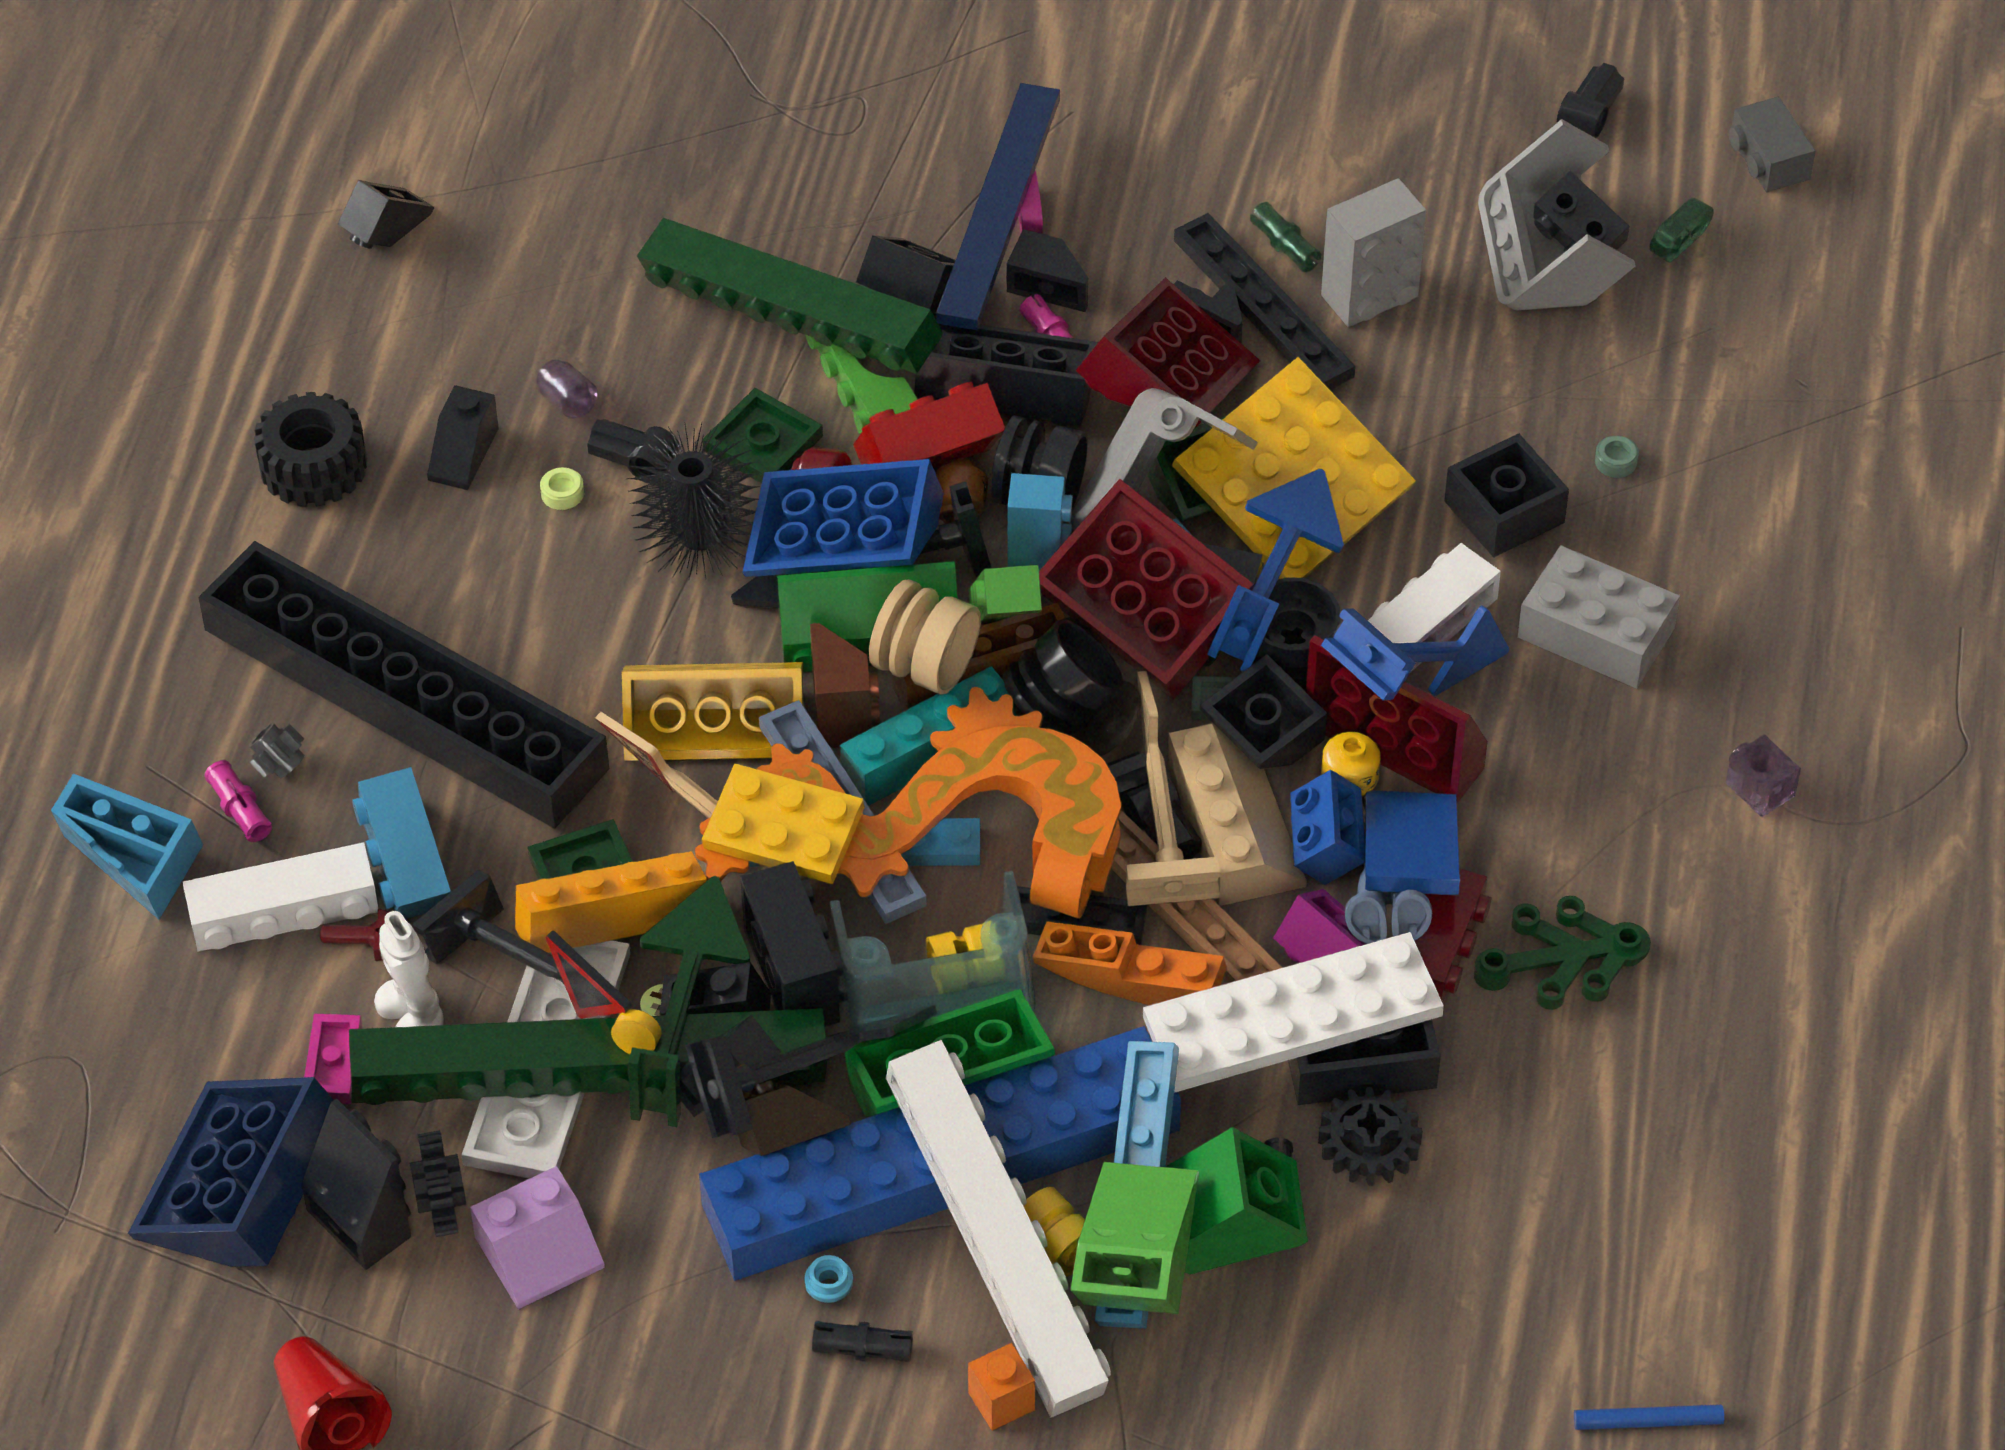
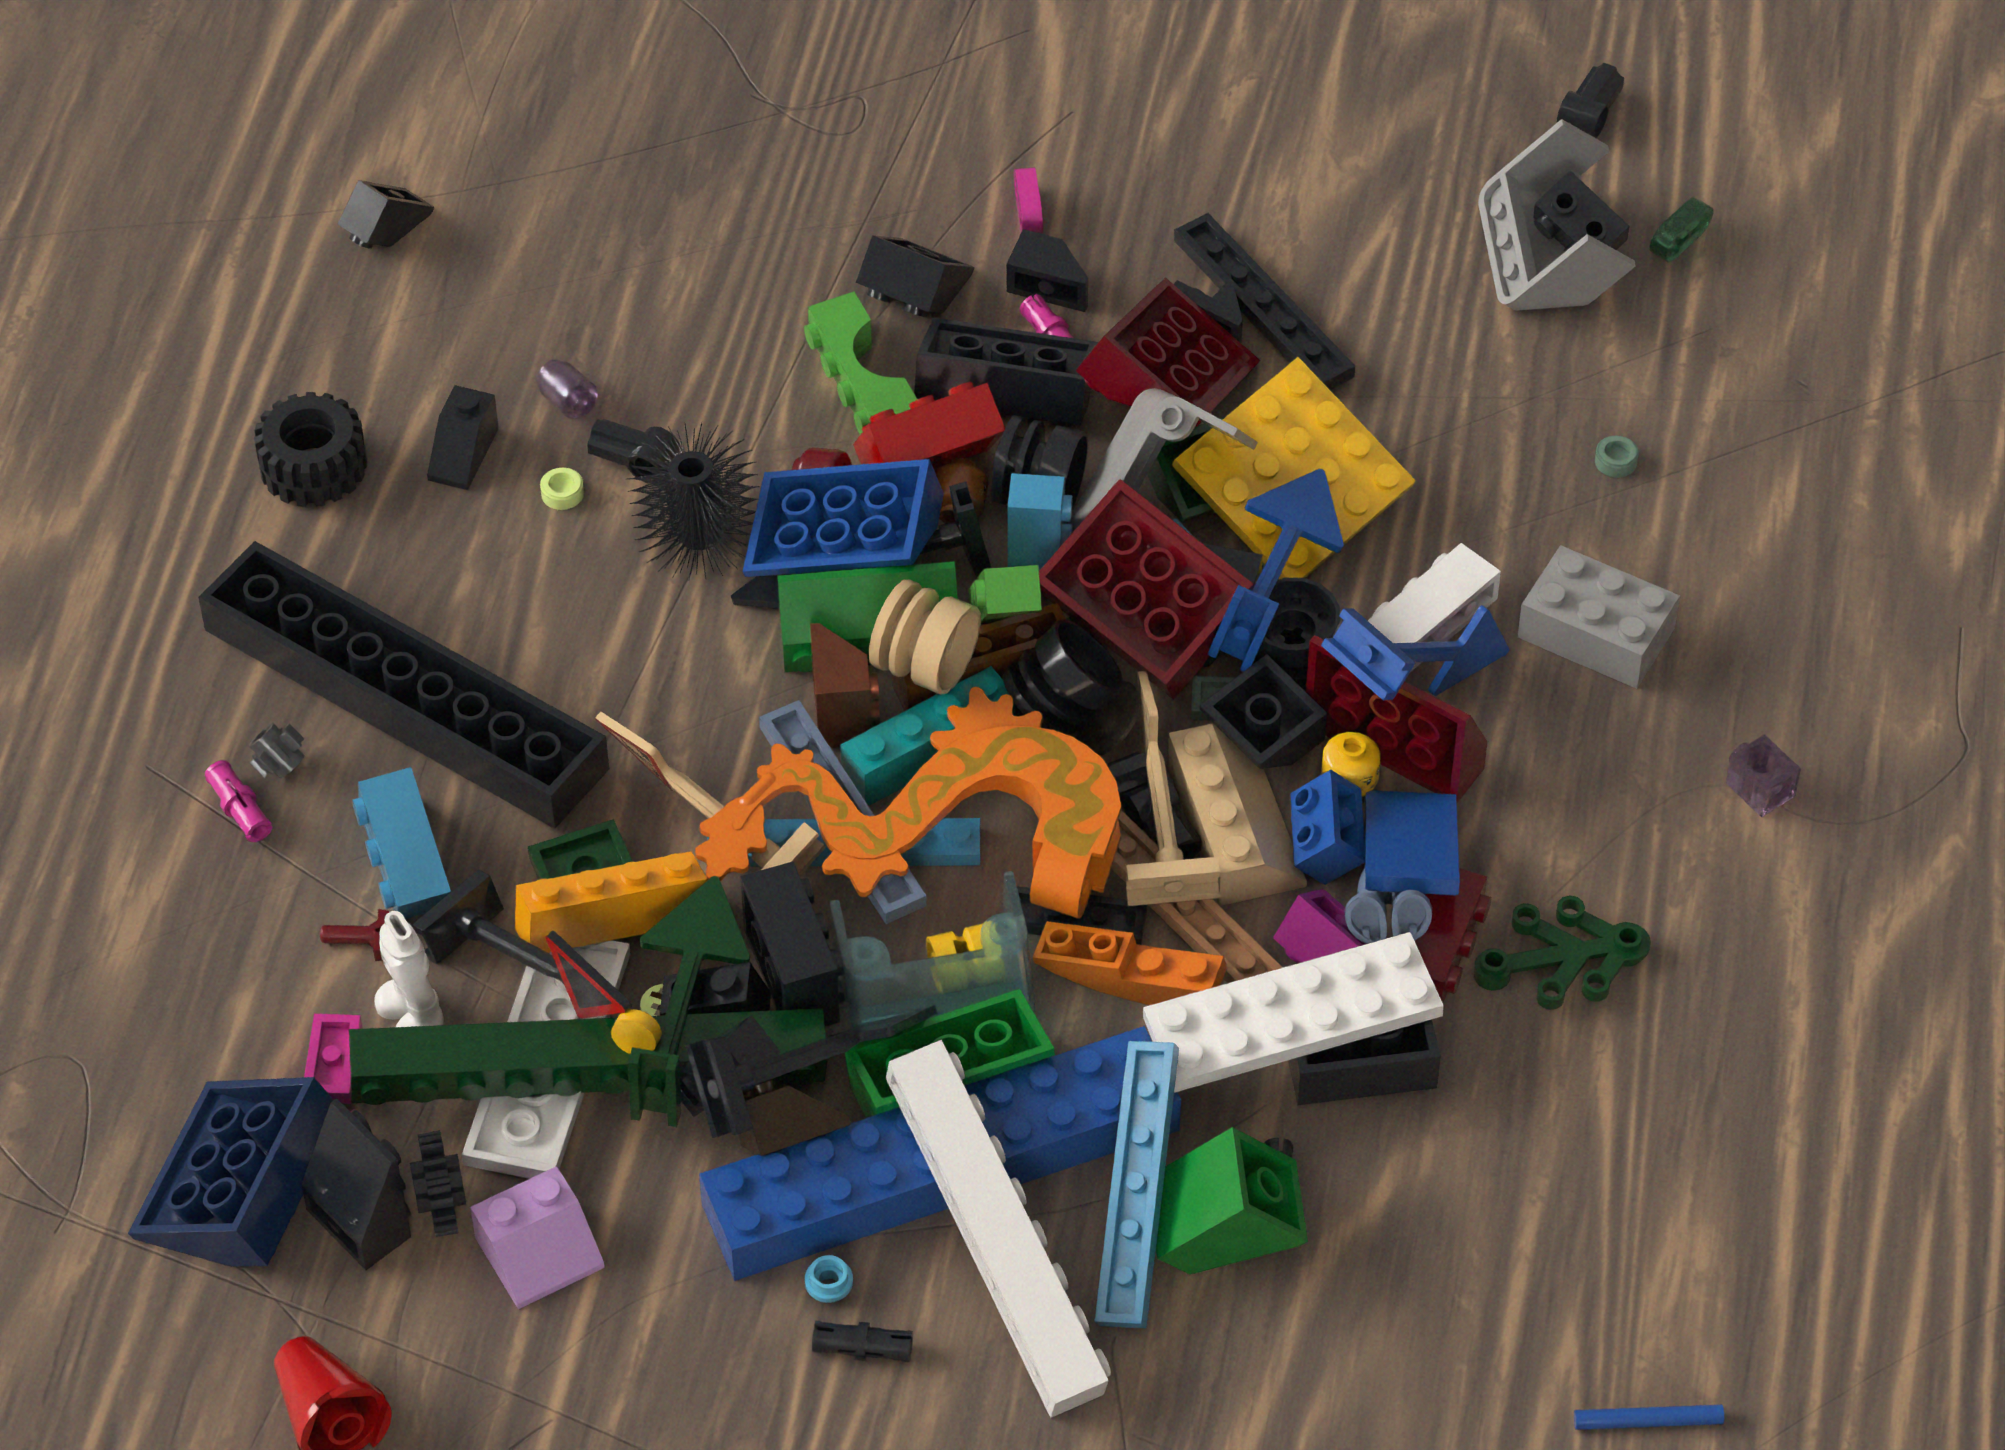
dark azure wedge [51,773,203,920] -> none
white brick [182,842,378,952] -> none
yellow slope [622,662,804,761] -> none
dark green brick [637,218,943,374] -> none
yellow plate [702,763,865,884] -> none
dark green plate [703,388,823,484] -> none
dark blue tile [936,83,1060,331] -> none
orange brick [968,1342,1035,1431] -> none
yellow wheel [1023,1187,1085,1277] -> none
bright green slope [1070,1162,1199,1314] -> none
clear green pin [1250,202,1322,272] -> none
black gear [1318,1087,1423,1186] -> none
light grey brick [1321,178,1426,327] -> none
black brick [1444,433,1569,558] -> none
dark grey brick [1729,96,1816,193] -> none

